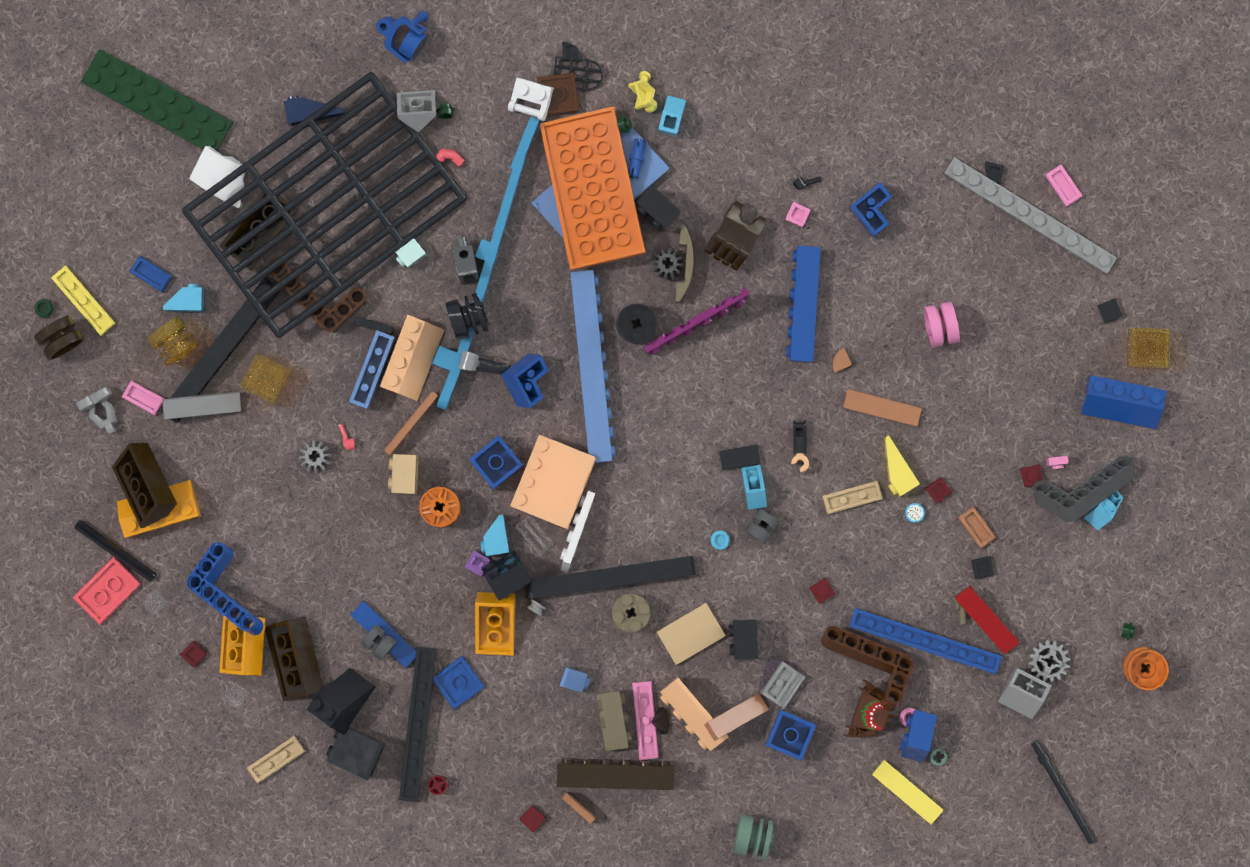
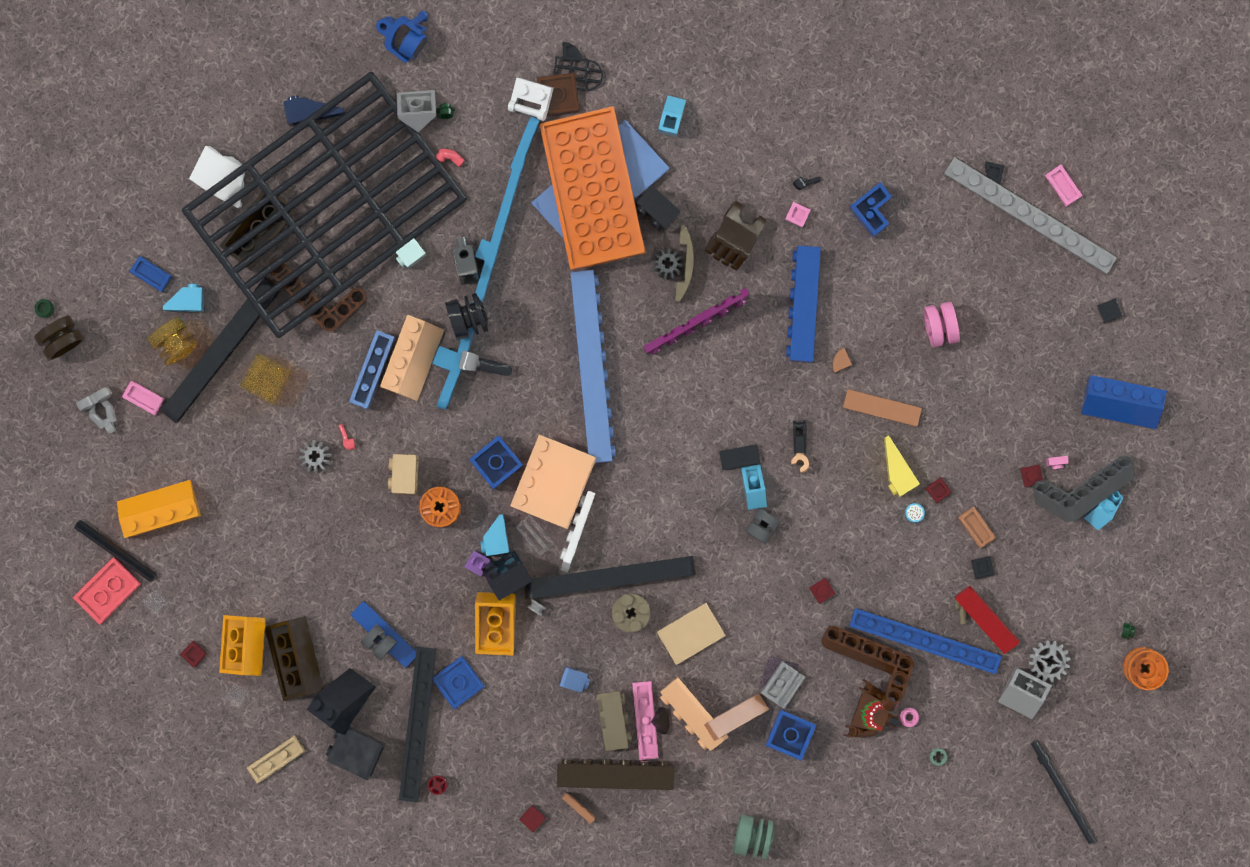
light yellow tile [51,265,116,336] -> none
dark green plate [81,49,233,151] -> none
dark brown slope [112,443,177,528] -> none
light grey tile [162,391,241,419] -> none
blue beam [187,542,263,636] -> none
black tile [354,317,394,336] -> none
nougat tile [384,392,439,456] -> none
blue brick [501,354,549,408] -> none
black wheel [616,303,657,344] -> none
dark green plate [617,114,632,134] -> none
light yellow piece [628,71,657,113] -> none
blue pin [628,138,646,179] -> none
medium azure tile [710,531,730,550] -> none
black brick [728,619,758,660] -> none
tan tile [822,481,883,514] -> none
light yellow tile [872,760,943,825] -> none
blue brick [899,710,937,762] -> none
clear yellow brick [1126,327,1170,369] -> none

